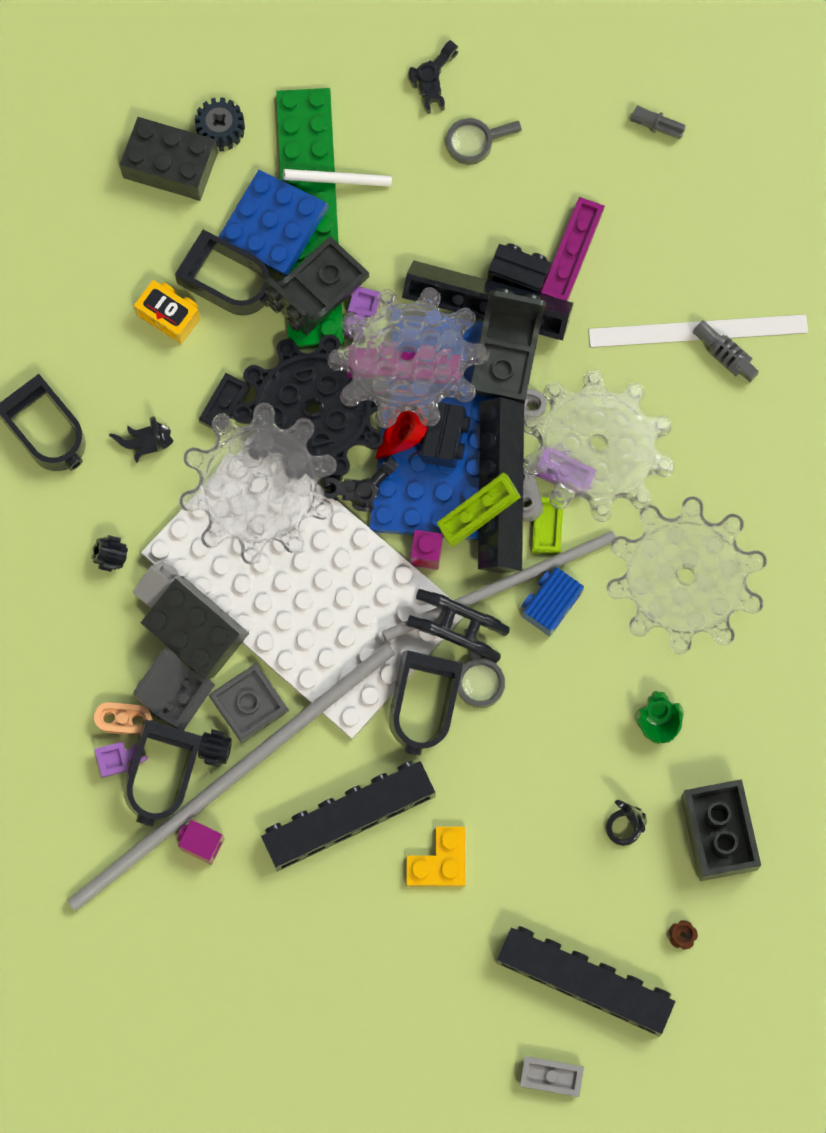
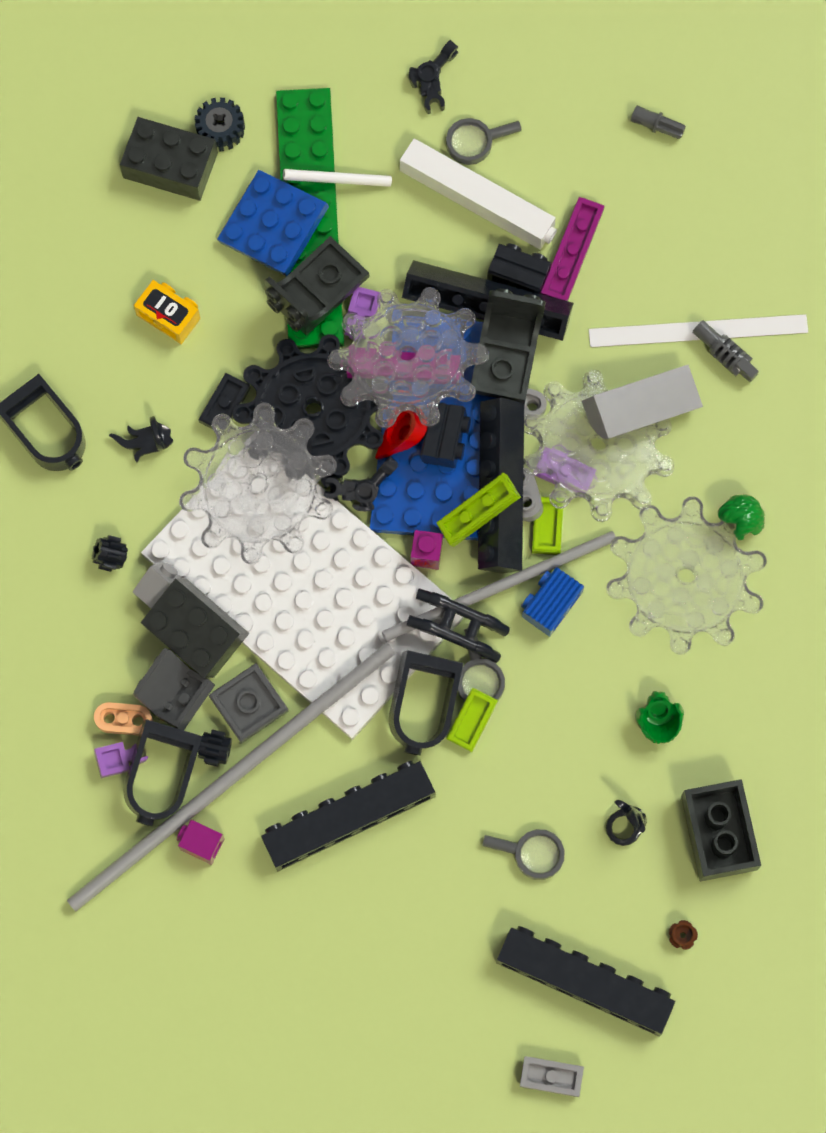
black window [175,229,269,316] -> none
yellow plate [407,827,465,887] -> none
none -> white brick [400,139,557,250]
none -> lime tile [446,687,499,752]
none -> piece [482,829,565,880]
none -> light grey brick [582,365,703,439]
none -> green hair [717,495,765,540]

